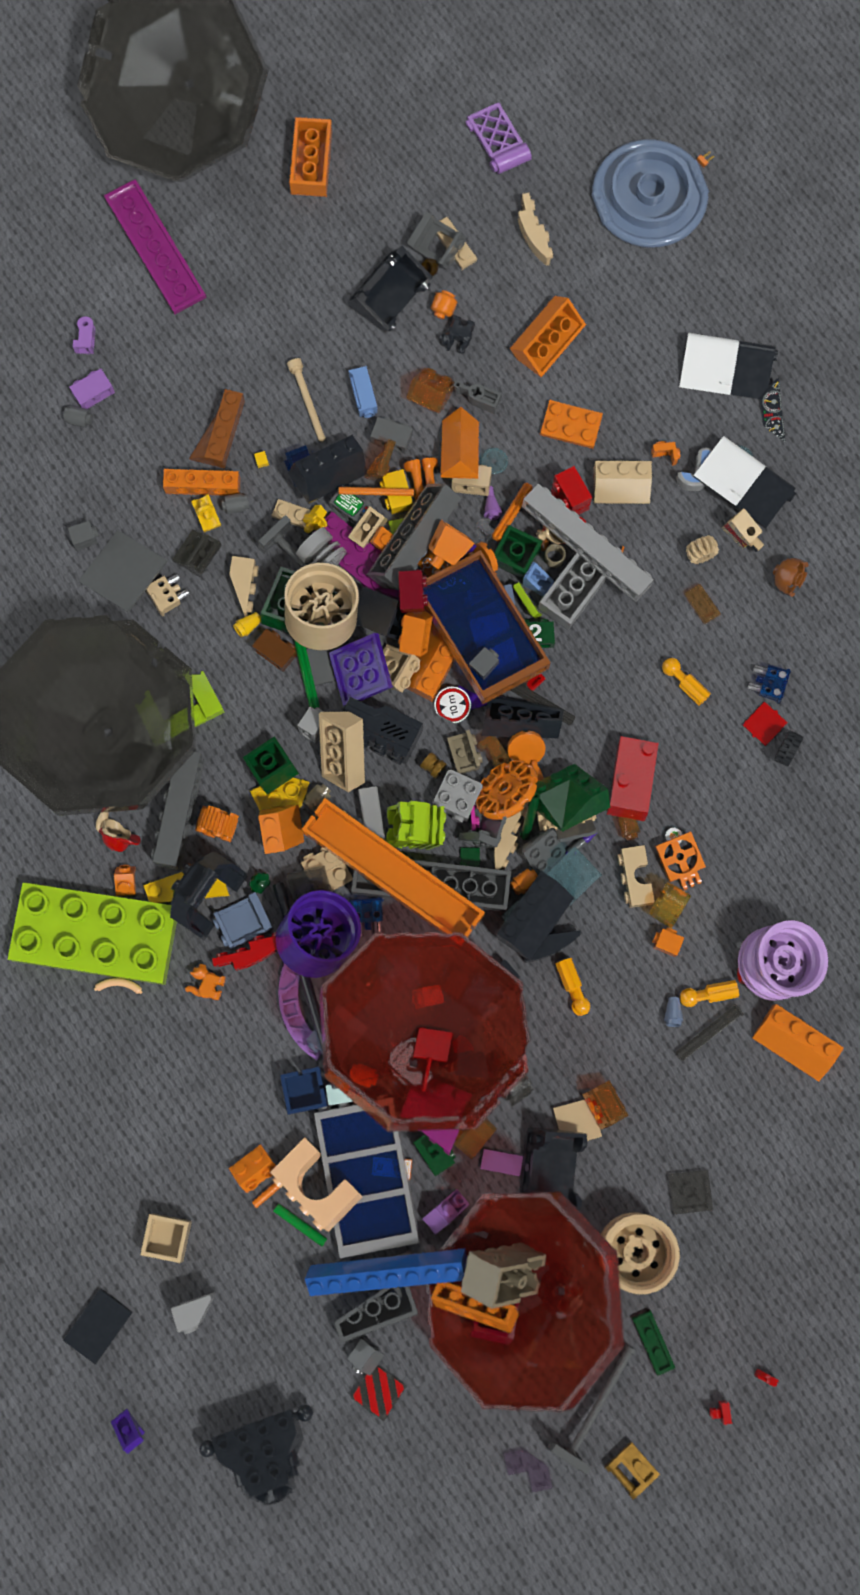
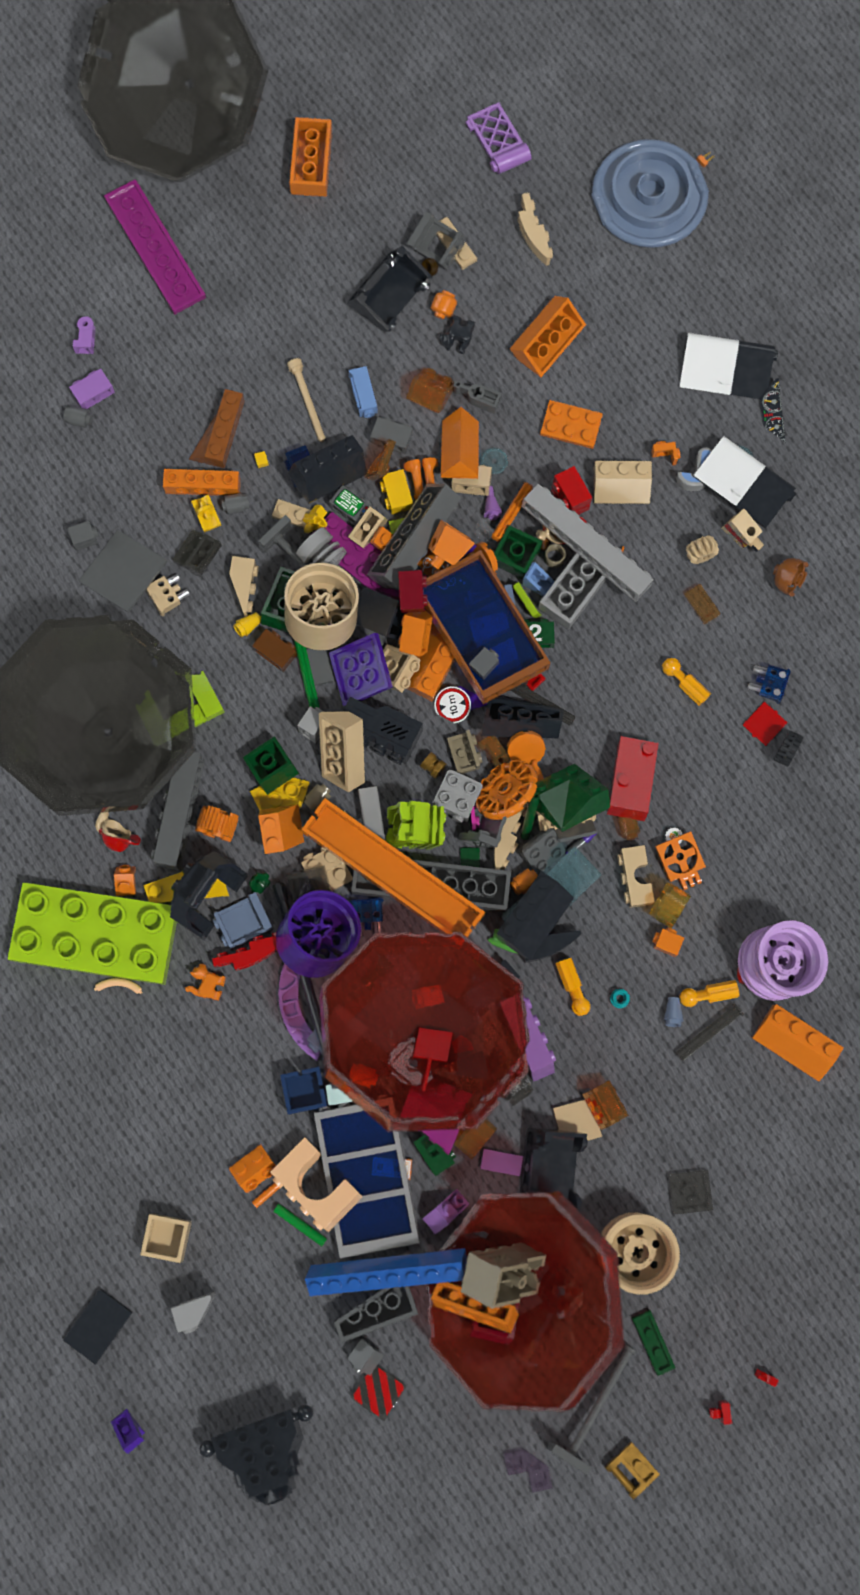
orange bar [339,487,414,496] -> none
none -> bright green bar [488,929,517,953]
none -> medium lavender wedge [501,993,556,1082]
none -> teal plate [610,989,630,1008]

